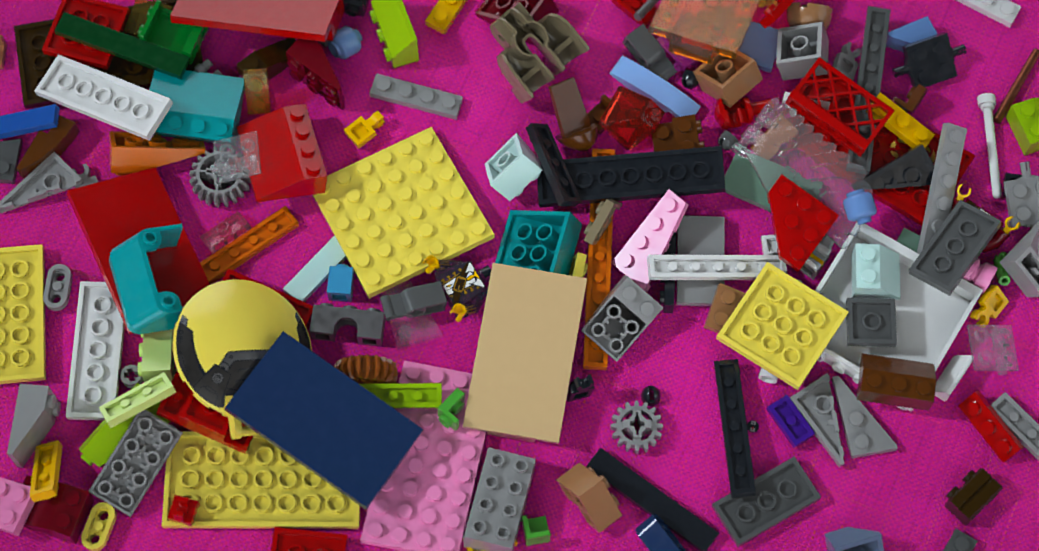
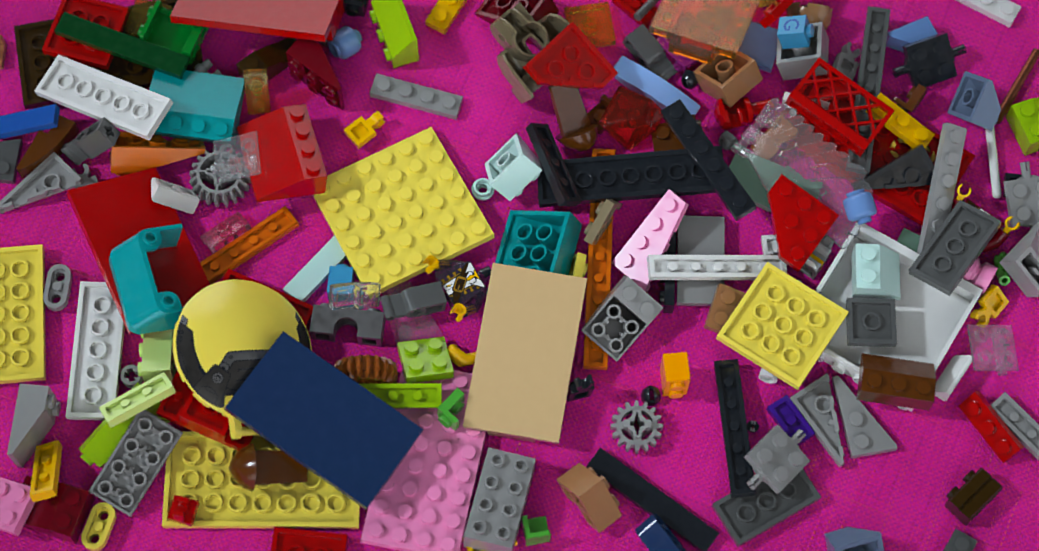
none -> dark grey piece [61,117,121,165]
none -> white slope [151,177,200,214]
none -> reddish brown piece [229,443,308,492]
none -> clear slope [329,282,381,310]
none -> lime plate [397,336,454,383]
none -> yellow arm [447,344,476,367]
none -> light aqua plate [471,178,494,201]
none -> red plate [523,21,618,90]
none -> plate [564,2,616,47]
none -> black plate [660,99,756,221]
none -> light orange brick [660,352,690,399]
none -> light grey plate [744,425,810,494]
none -> dark azure brick [777,15,814,49]
none -> sand blue slope [947,71,1001,131]

